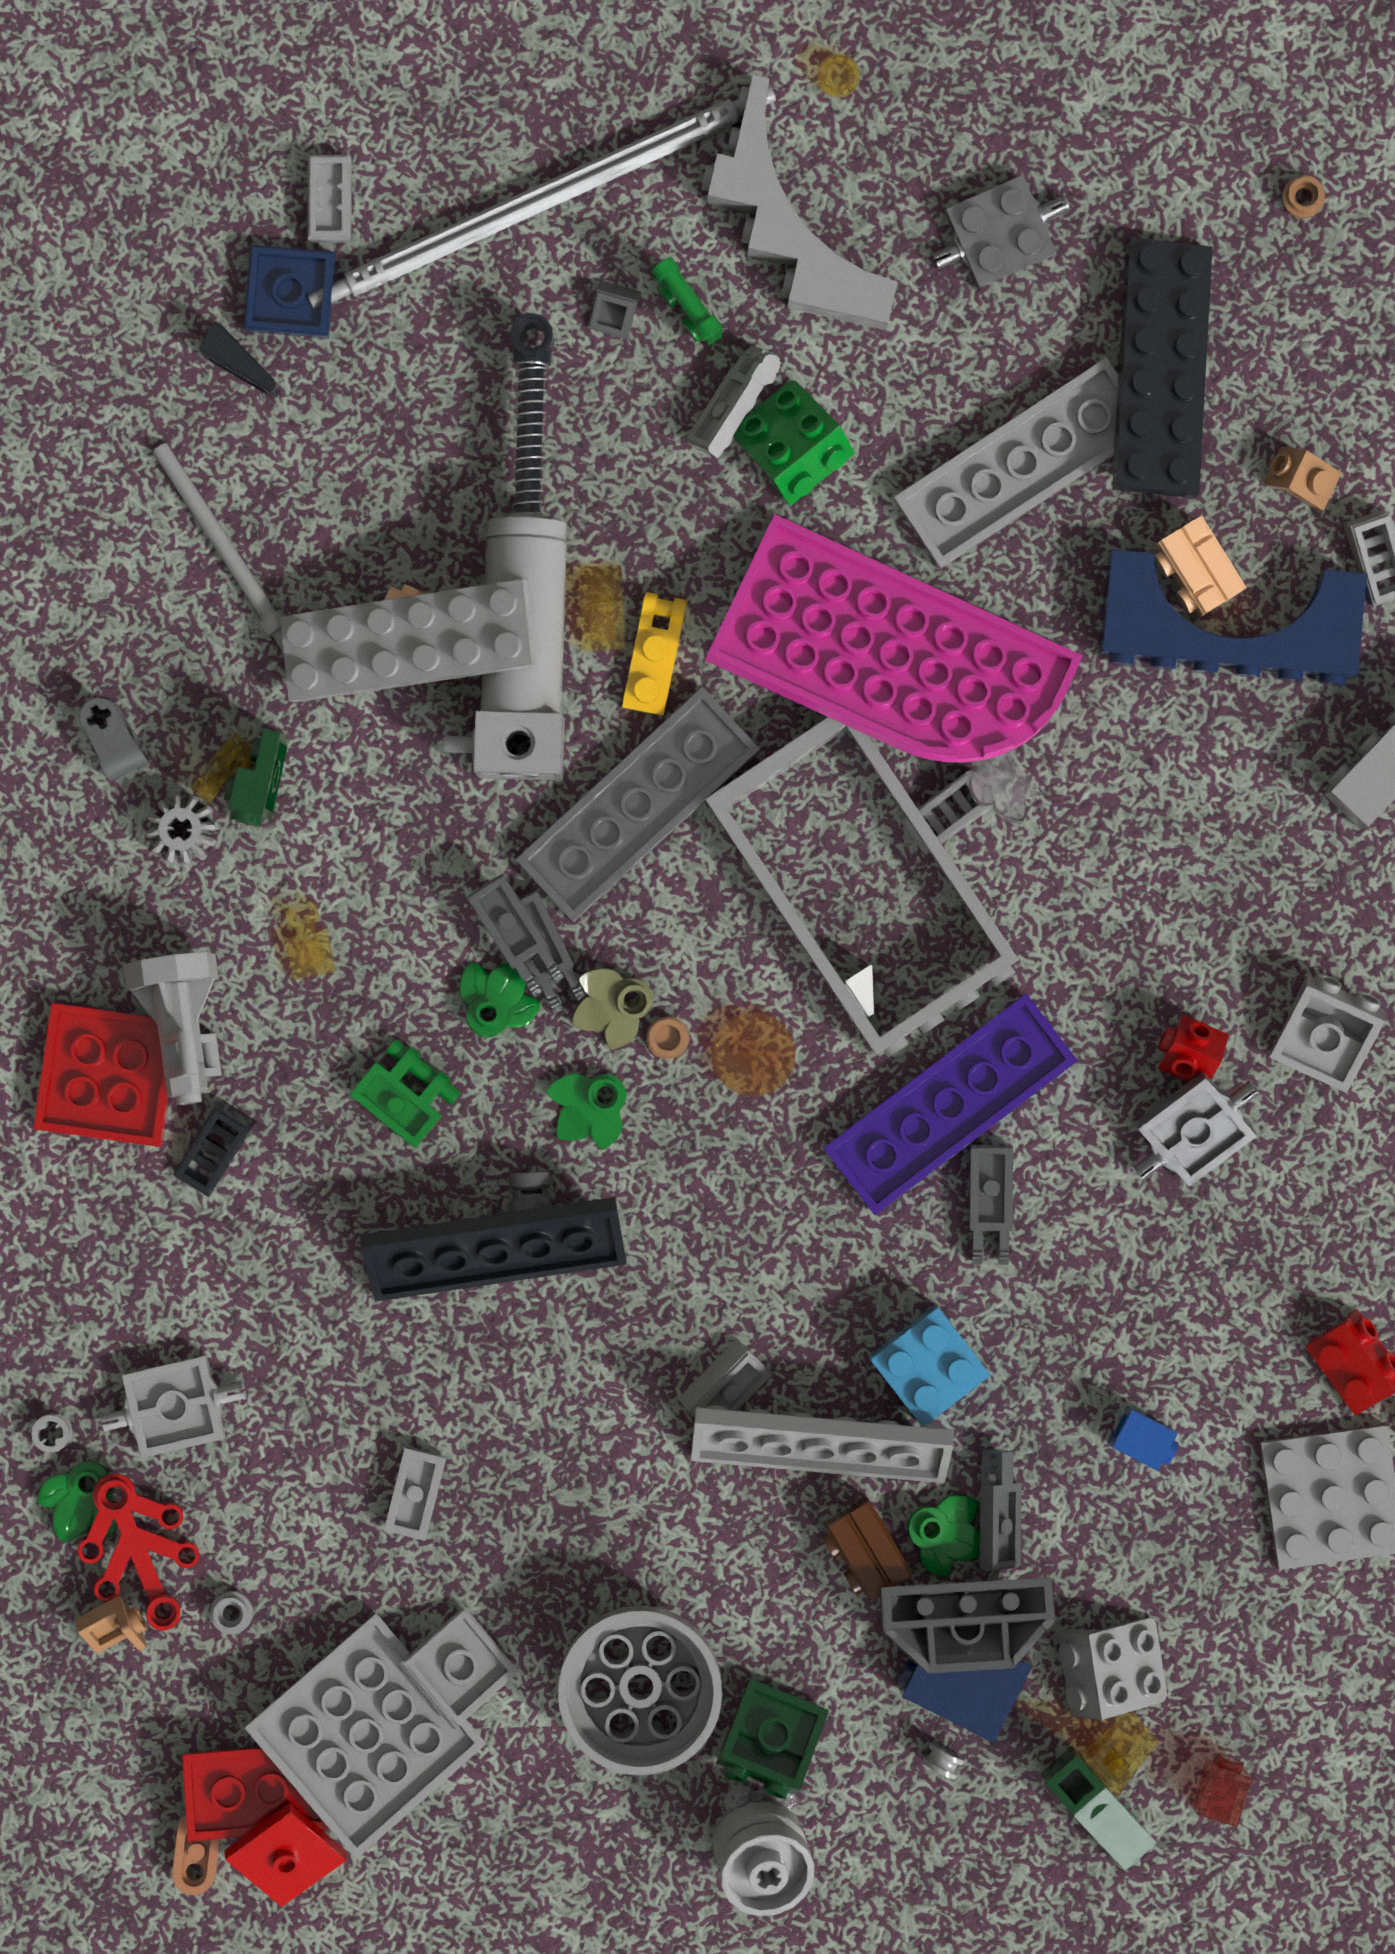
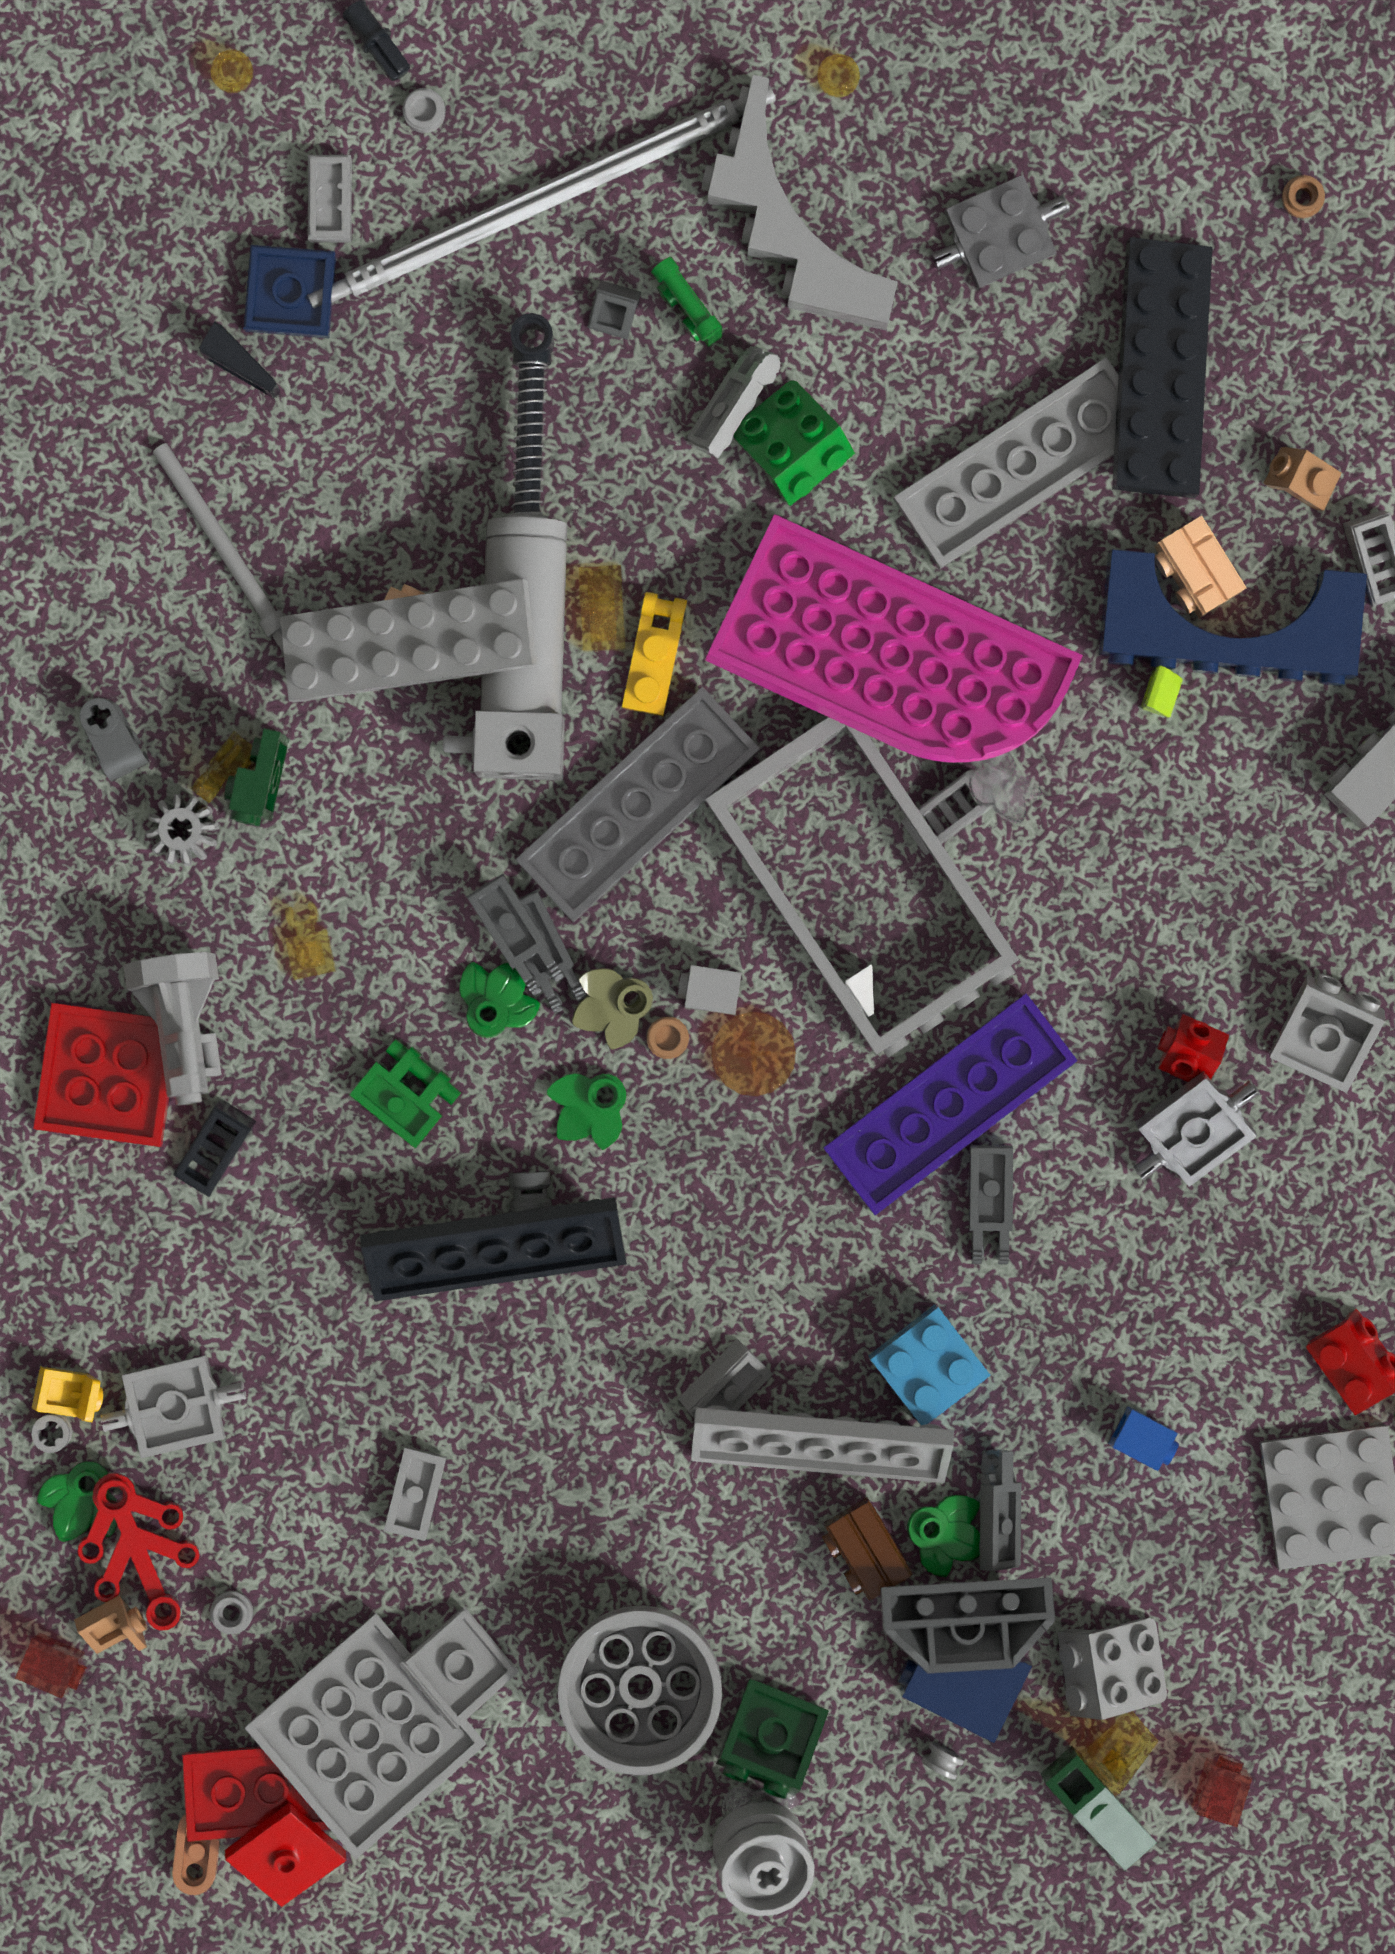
none -> clear red brick [15,1633,87,1699]
none -> yellow bracket [32,1366,103,1422]
none -> clear yellow plate [211,50,254,93]
none -> black axle [342,0,410,81]
none -> light grey tile [403,88,446,133]
none -> light grey brick [678,965,741,1015]
none -> lime slope [1141,666,1183,718]

